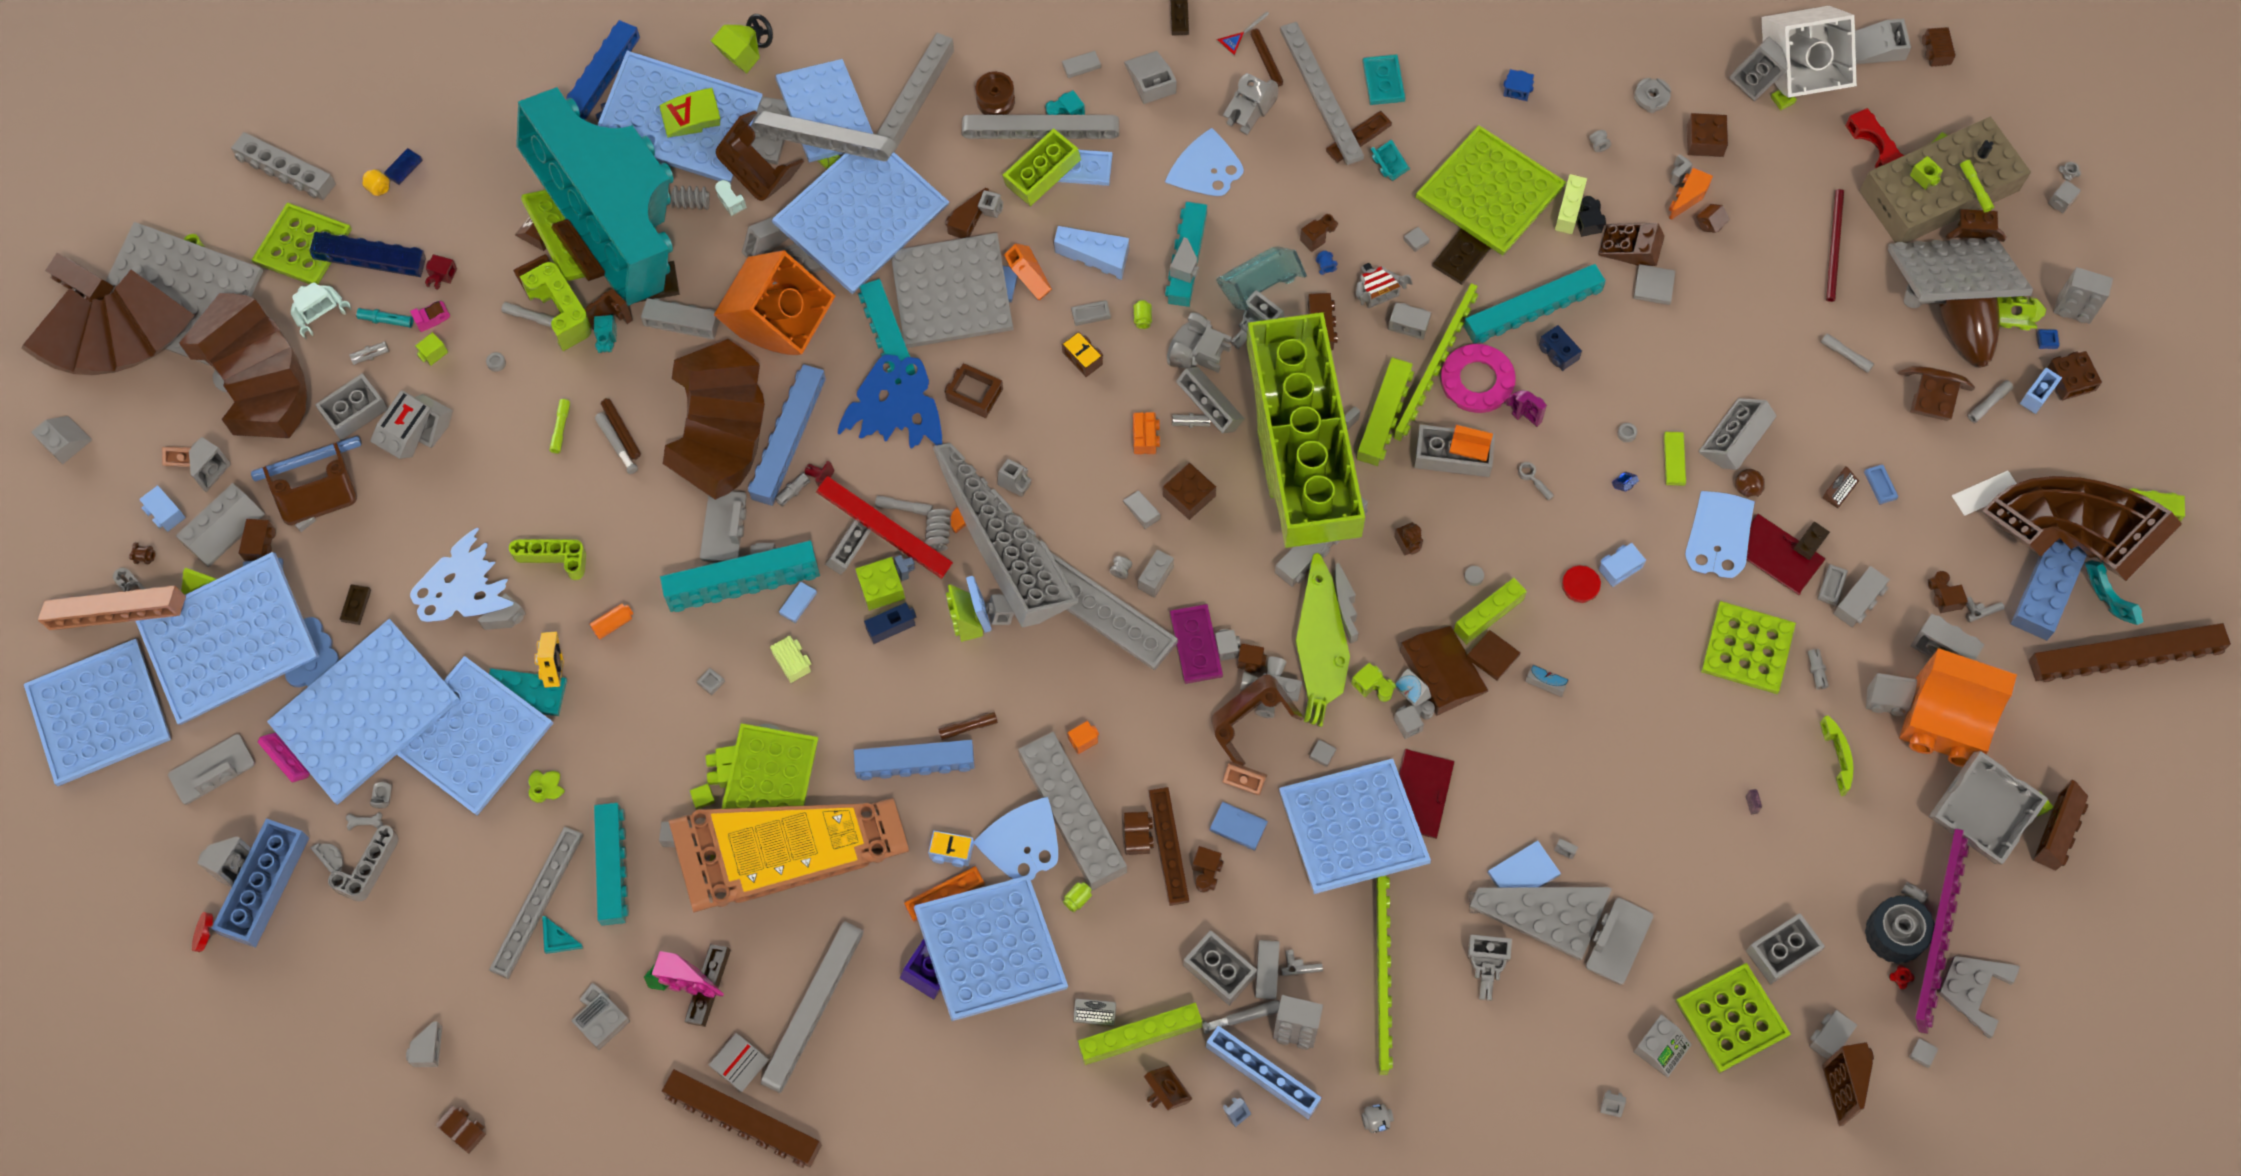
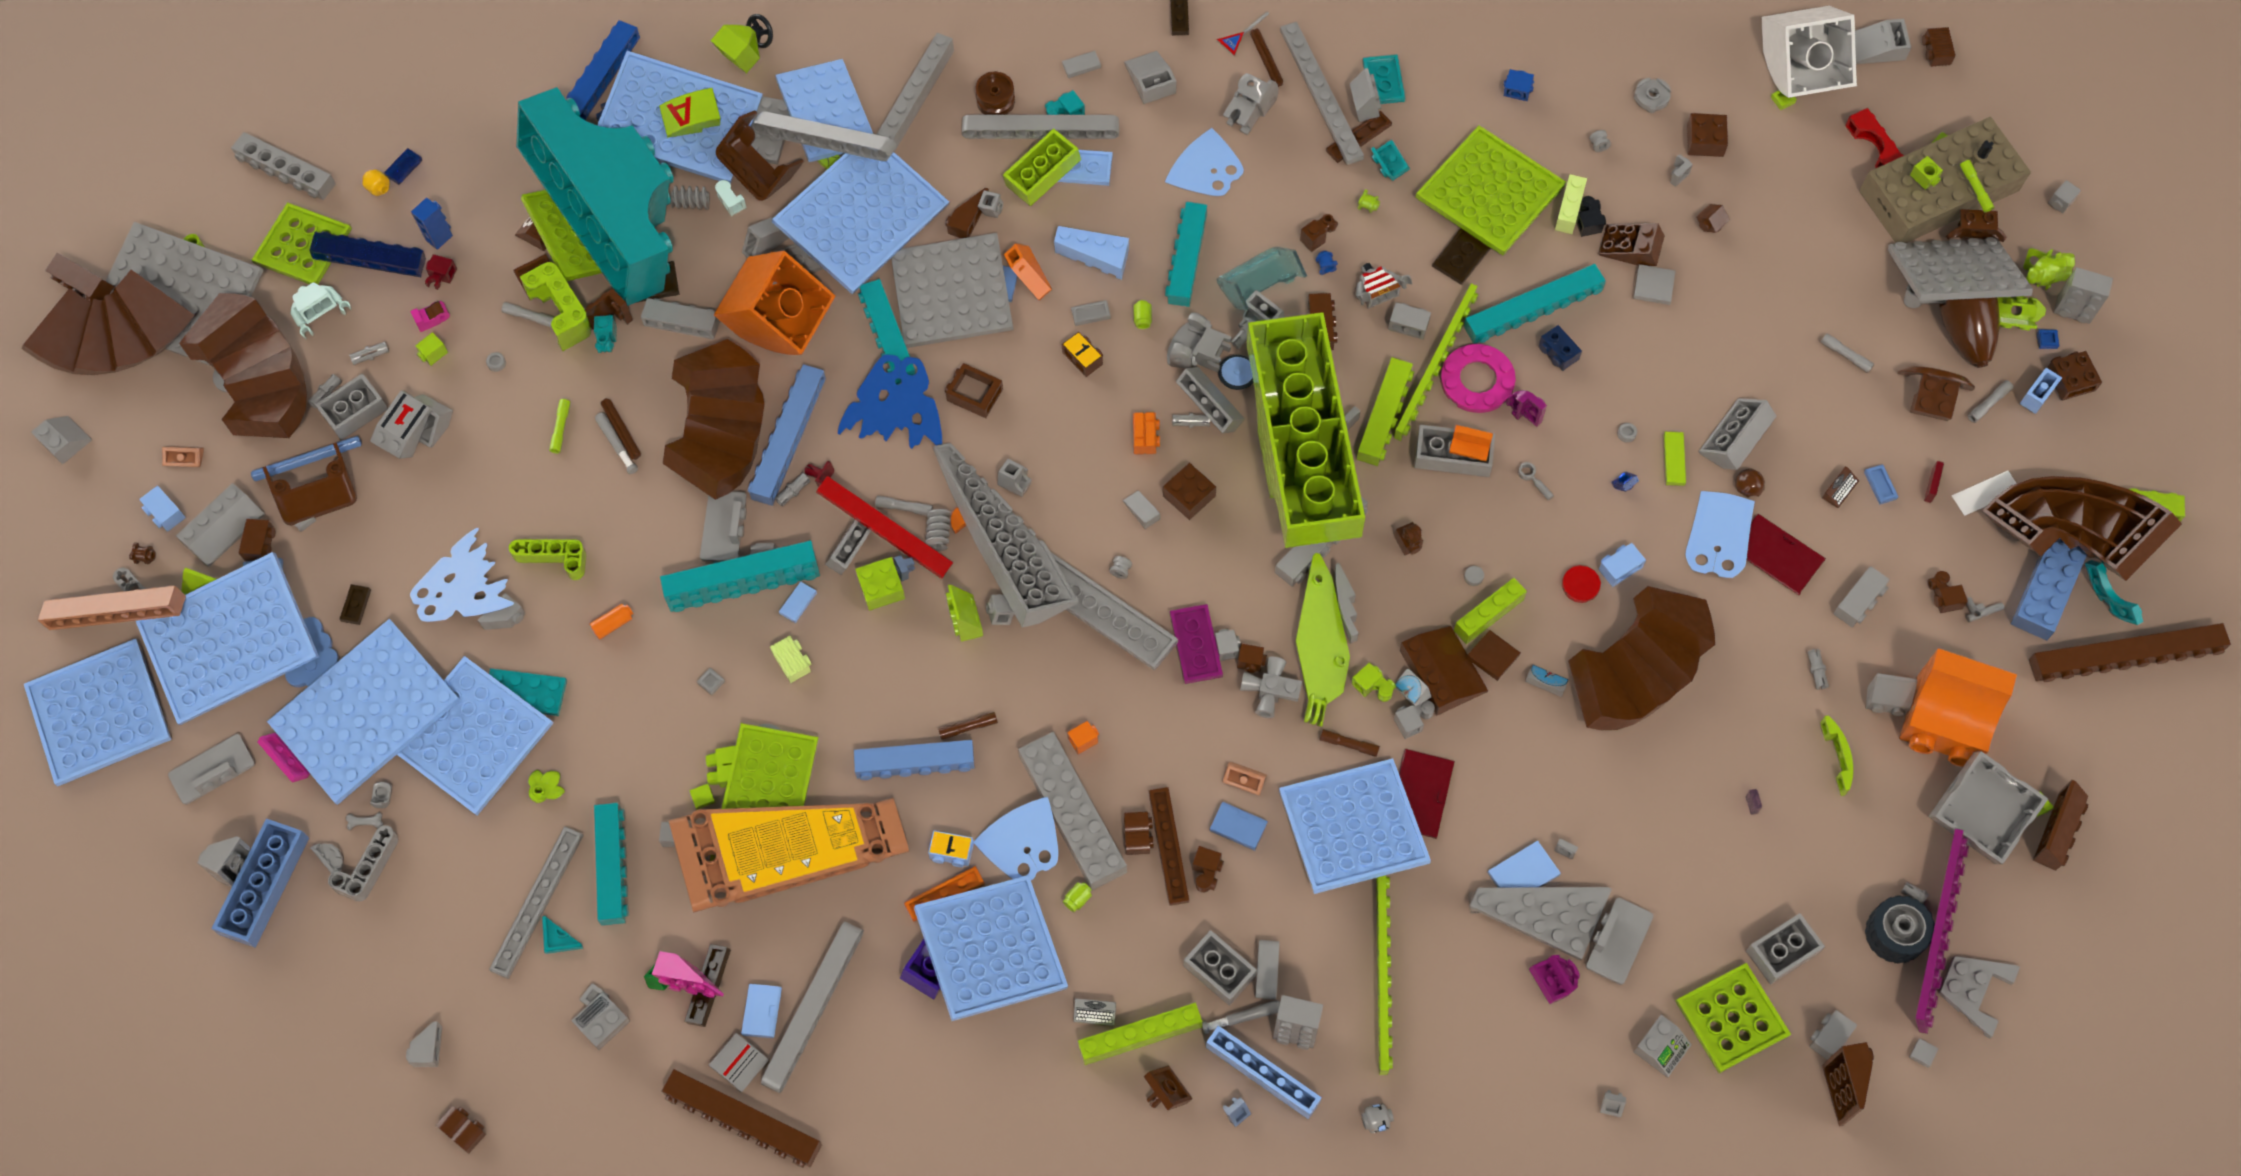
light grey slope [189,437,231,492] -> none
red tile [192,912,213,952] -> none
teal pin [356,308,414,328] -> none
yellow piece [535,632,564,688] -> none
reddish brown tile [551,219,605,281] -> none
dark blue brick [864,602,917,644] -> none
light blue tile [966,576,992,633] -> none
light grey brick [1138,550,1174,598] -> none
light grey slope [1170,237,1199,283] -> none
reddish brown windscreen [1212,674,1304,766] -> none
light grey hose [1281,950,1323,976] -> none
light grey tile [1310,740,1336,767] -> none
light grey tile [1404,227,1430,252] -> none
light grey brick [1468,935,1512,1001] -> none
orange slope [1669,168,1713,220] -> none
lime piece [1701,601,1796,694] -> none
light grey slope [1729,36,1788,101] -> none
dark brown plate [1793,521,1830,560] -> none
light grey tile [1817,564,1848,606] -> none
dark red piece [1826,189,1844,302] -> none
red plate [1889,965,1915,990] -> none
light grey brick [1911,614,1985,660] -> none
light grey plate [2059,162,2081,181] -> none
none -> light grey pin [308,374,342,409]
none -> blue brick [411,197,453,250]
none -> light blue piece [741,984,782,1038]
none -> light blue wheel [1218,355,1254,390]
none -> reddish brown piece [1320,729,1380,757]
none -> light grey slope [1350,68,1382,122]
none -> lime brick [1358,189,1380,213]
none -> magenta slope [1529,955,1580,1004]
none -> reddish brown piece [1568,586,1715,731]
none -> dark red tile [1924,461,1944,503]
none -> lime piece [2023,248,2075,290]

